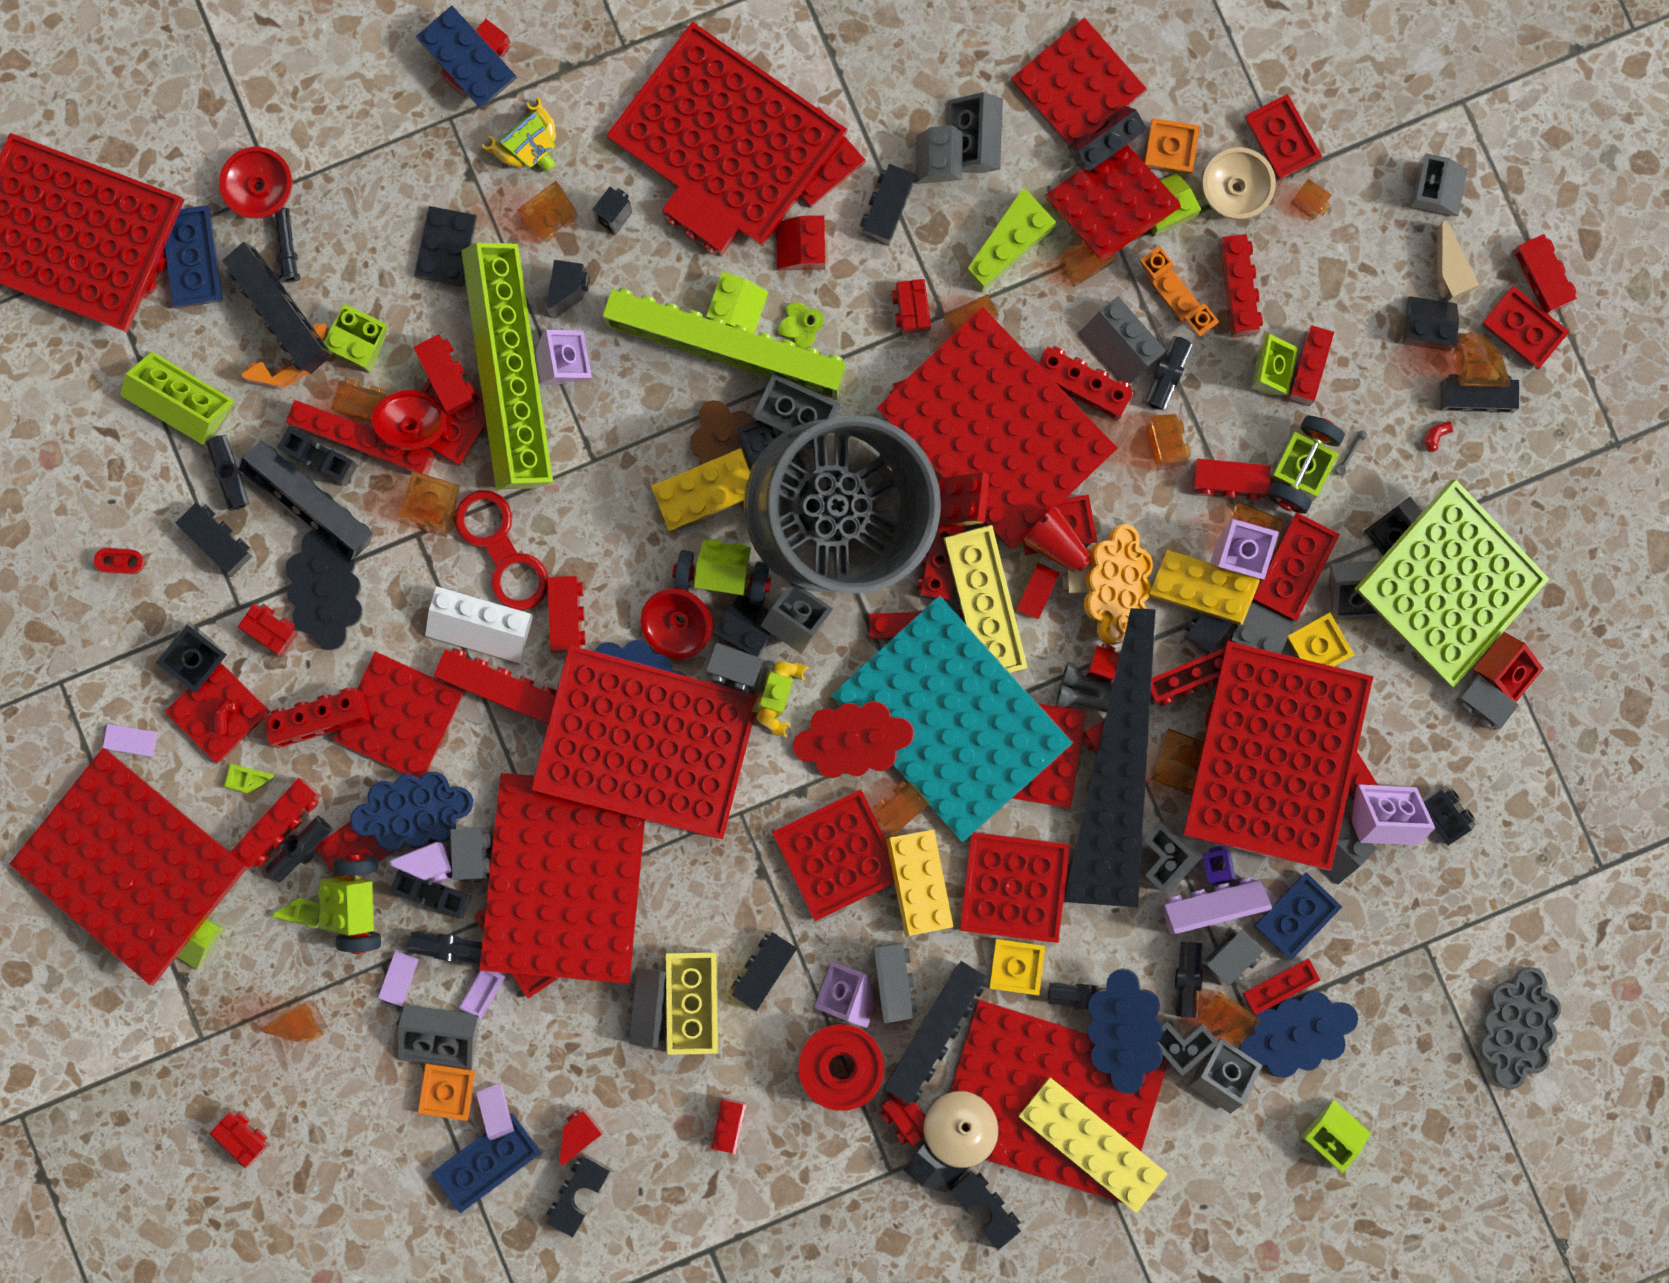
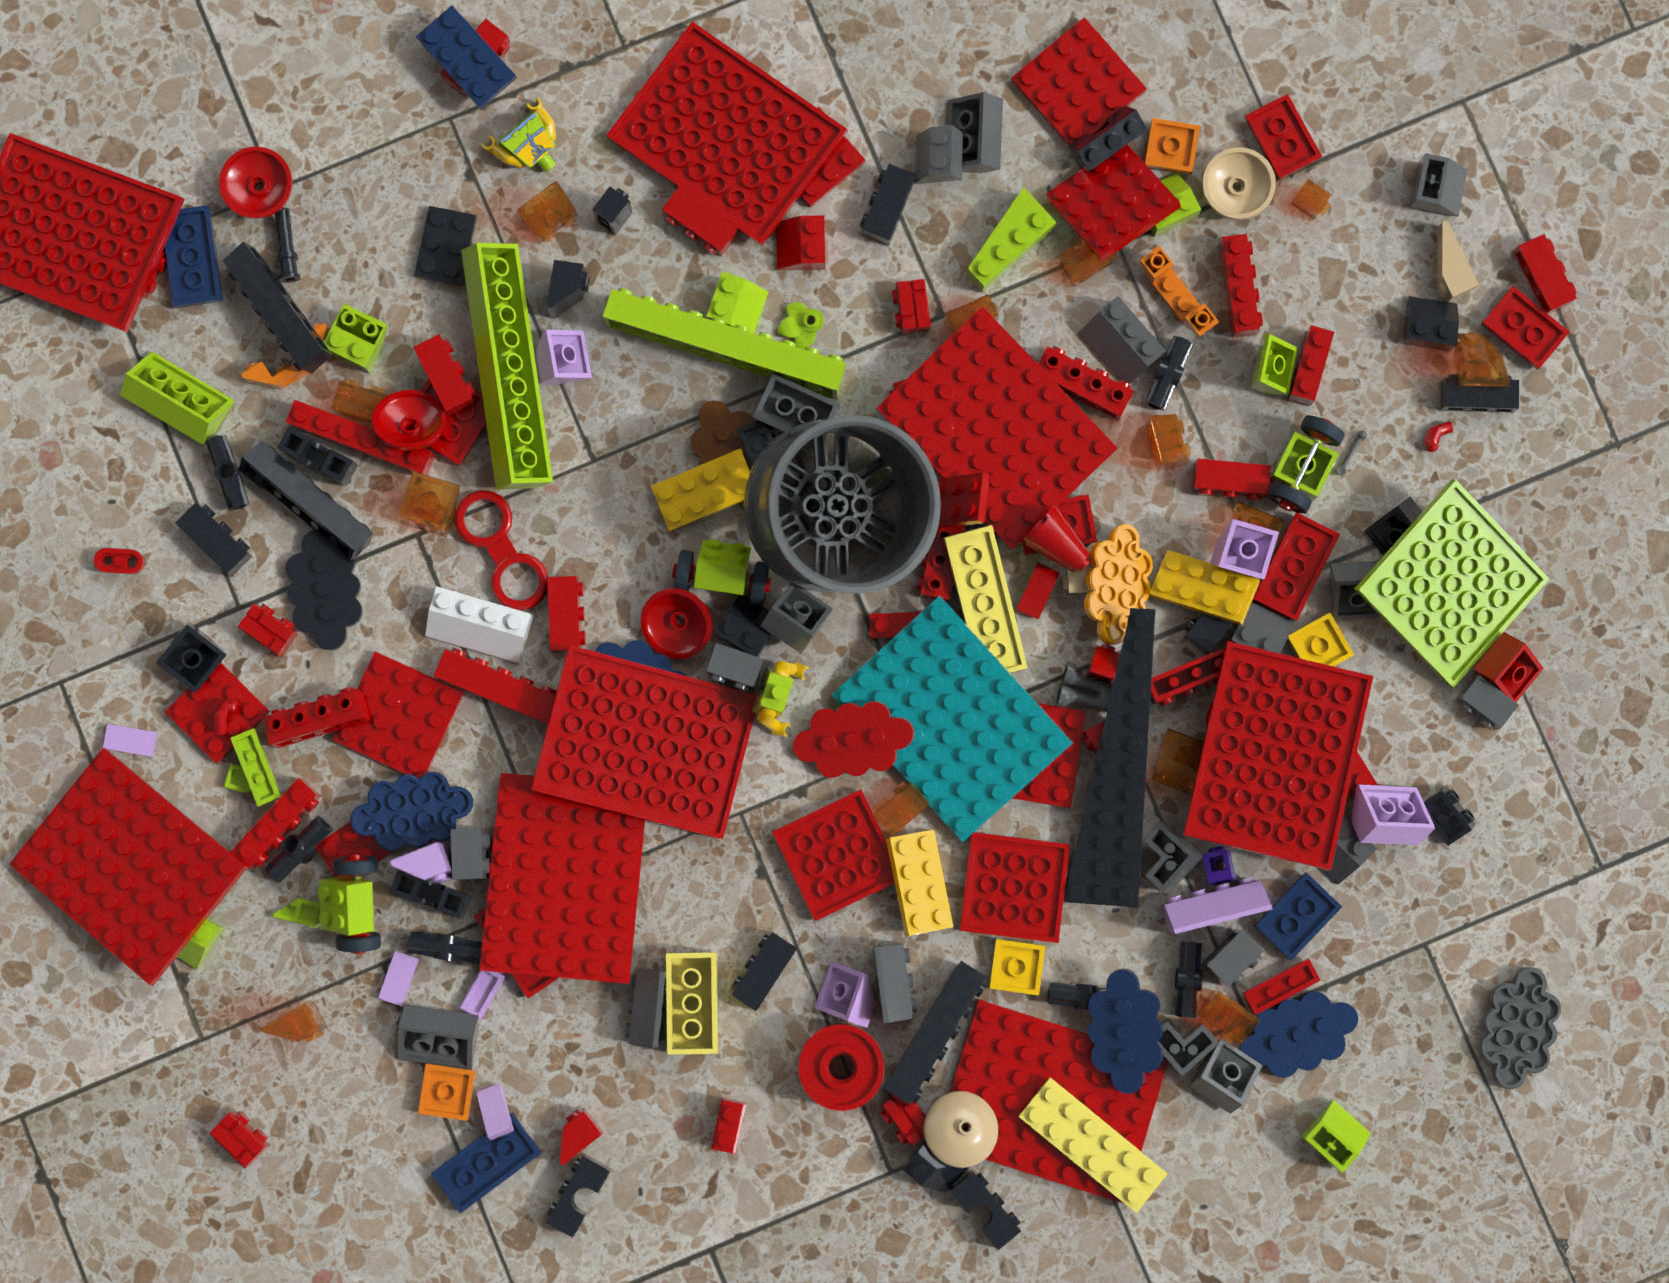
none -> lime plate [230,729,282,807]

